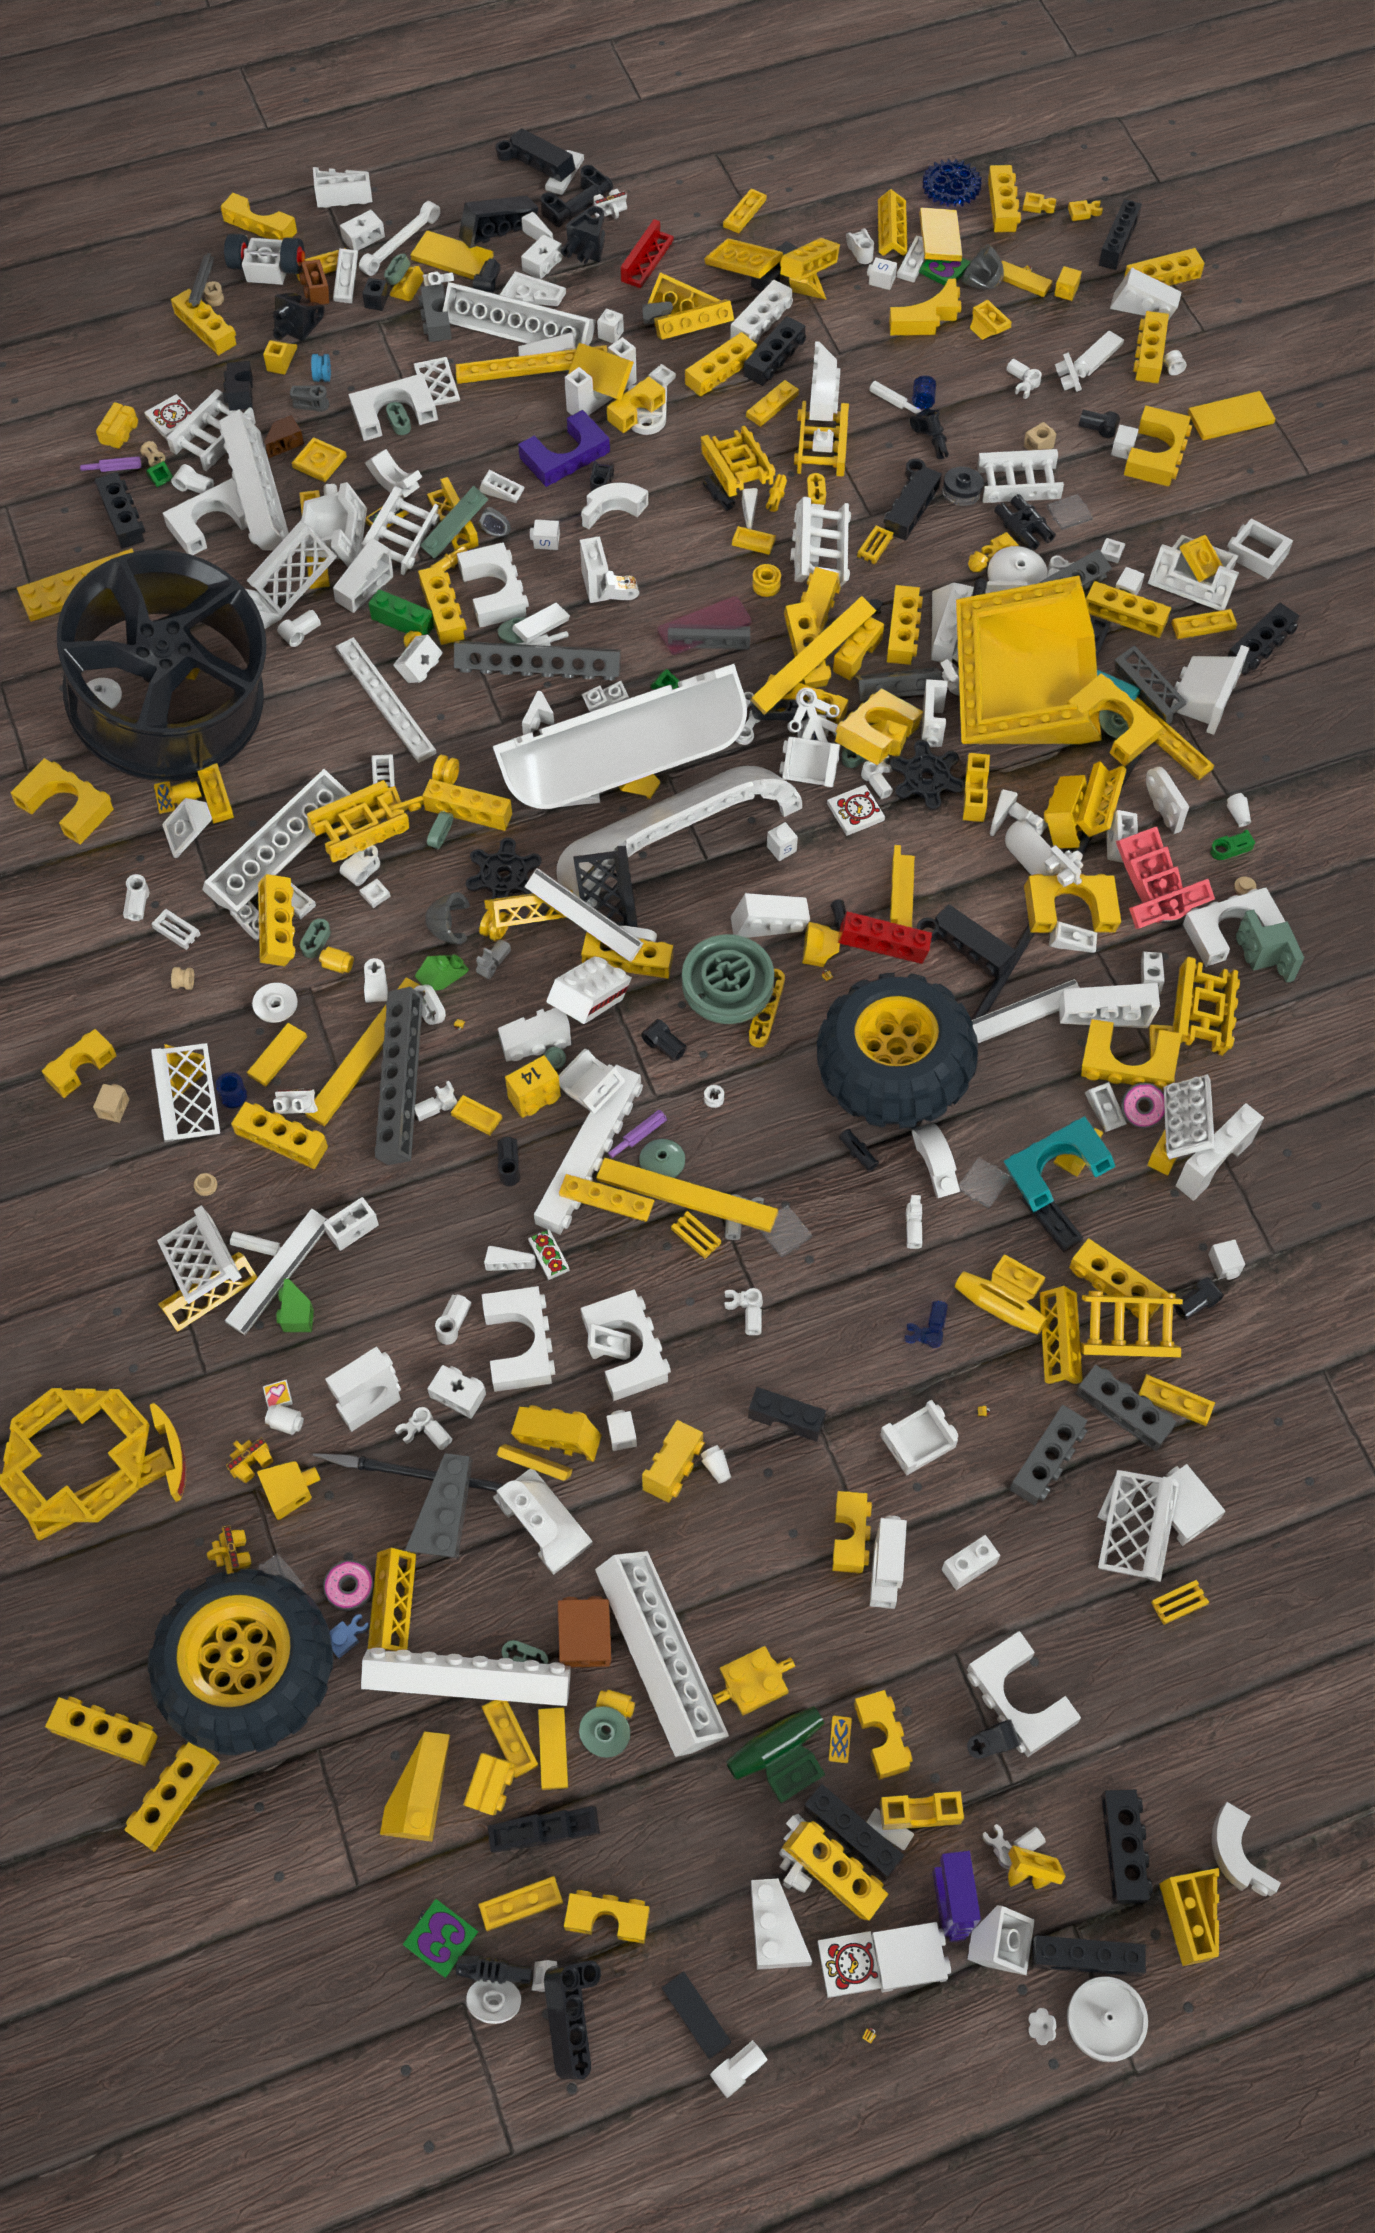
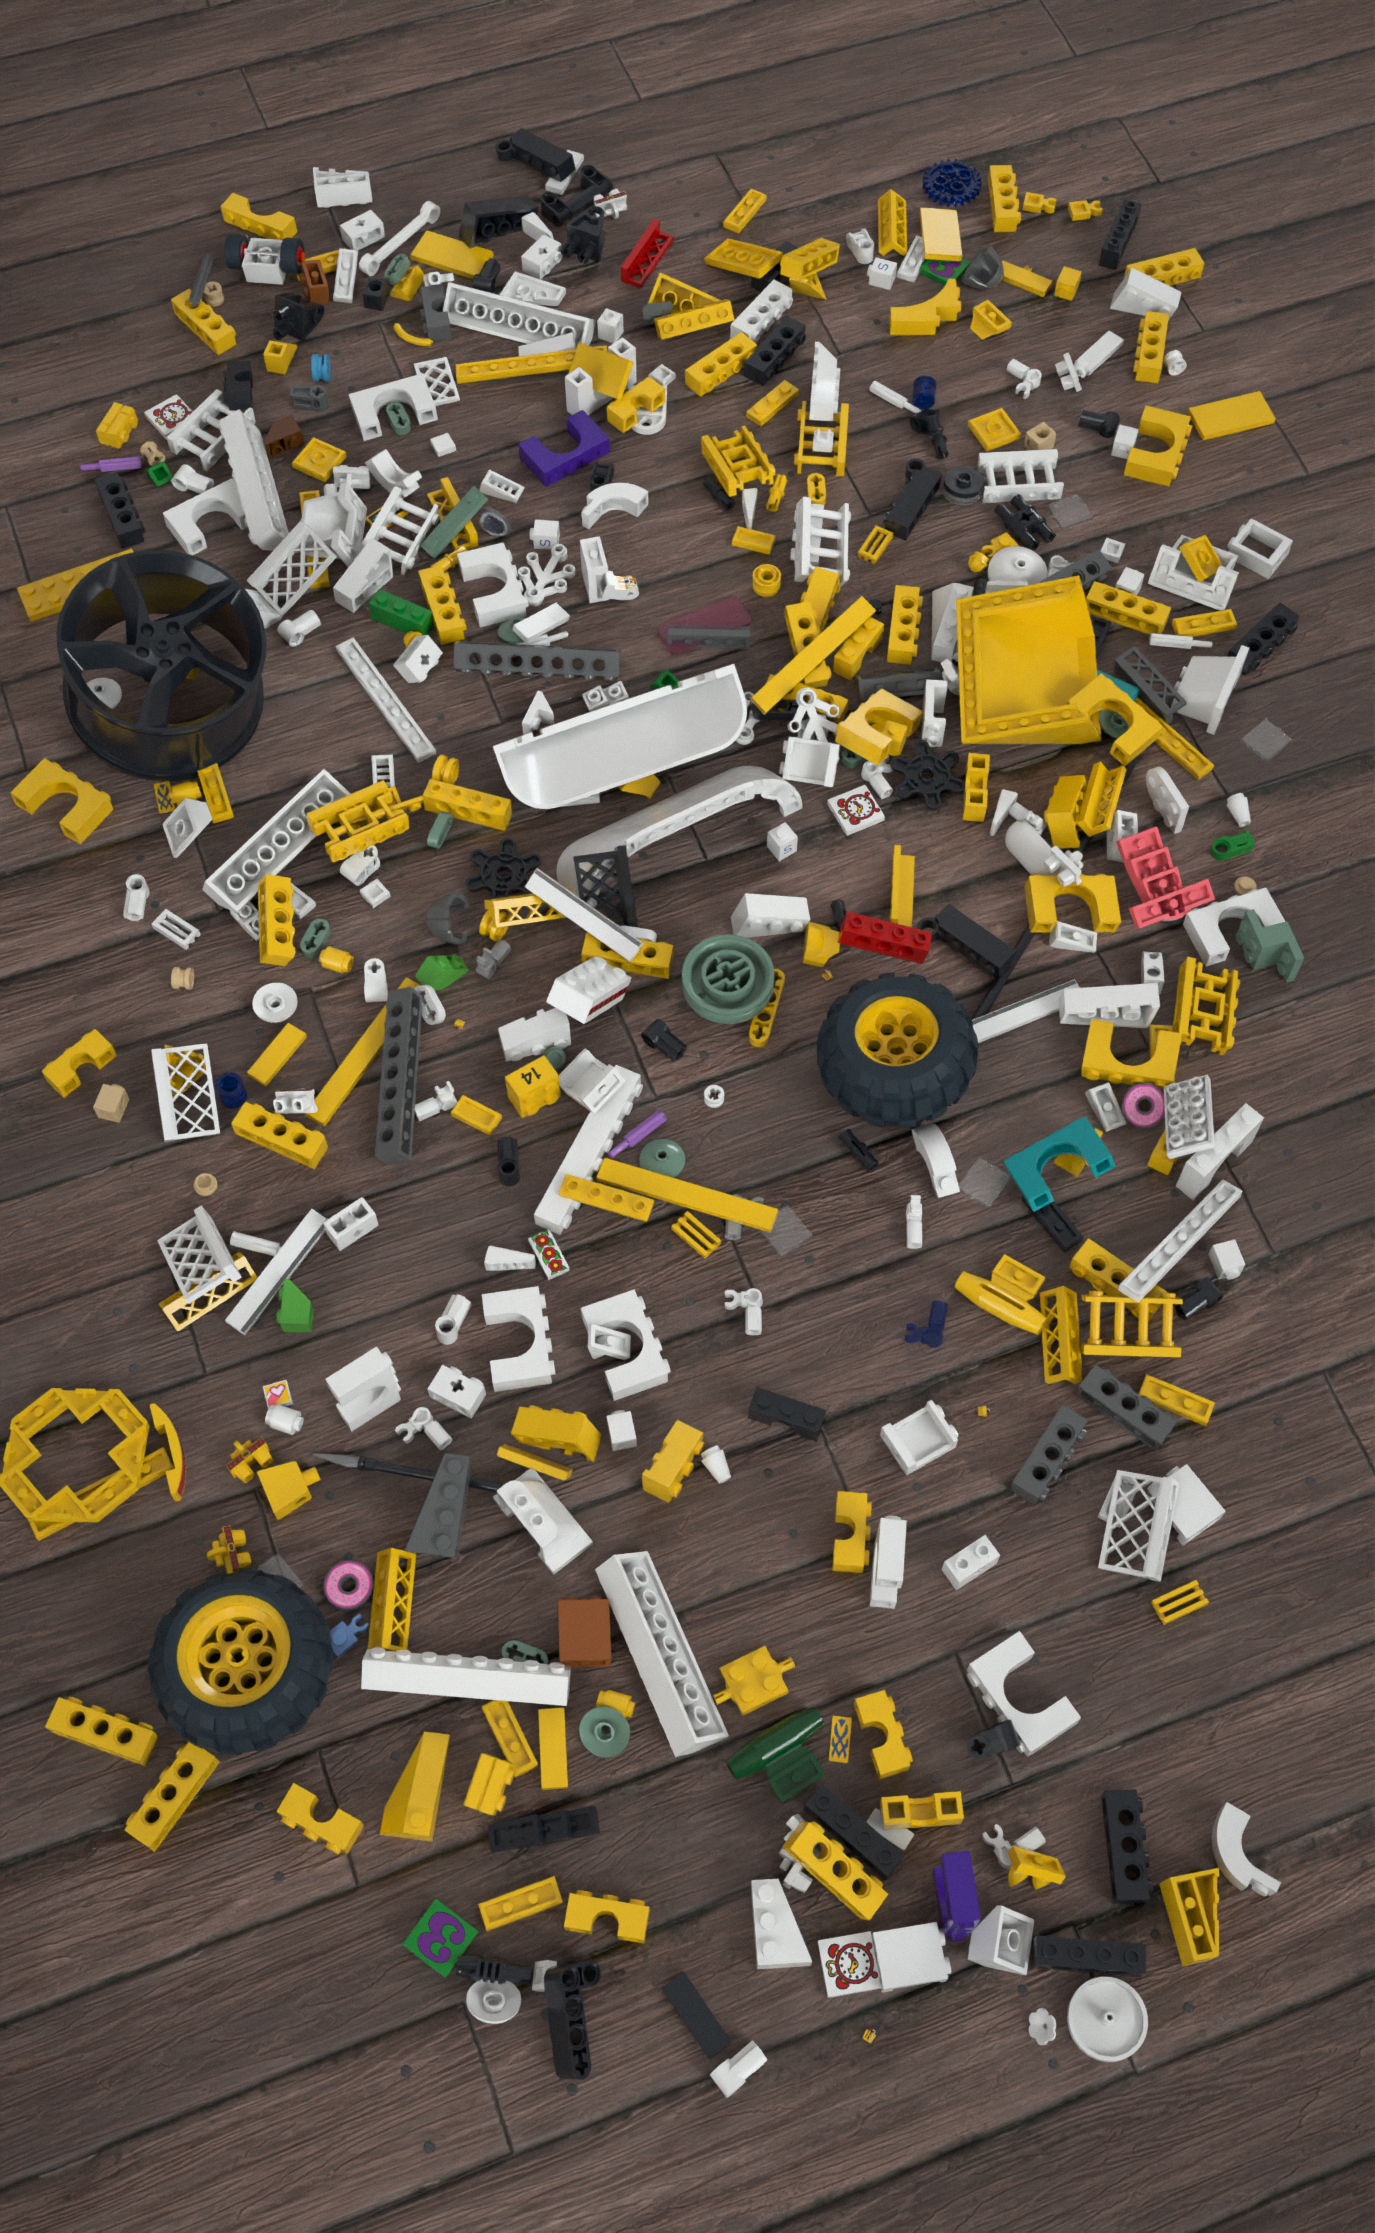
none -> yellow arch [276,1783,364,1855]
none -> white hips [333,465,370,489]
none -> yellow piece [393,323,433,346]
none -> white tile [430,433,456,457]
none -> white plant [518,544,575,606]
none -> yellow plate [968,408,1021,452]
none -> white tile [1118,1179,1242,1303]
none -> white axle [1149,633,1213,649]
none -> clear piece [1241,719,1292,762]

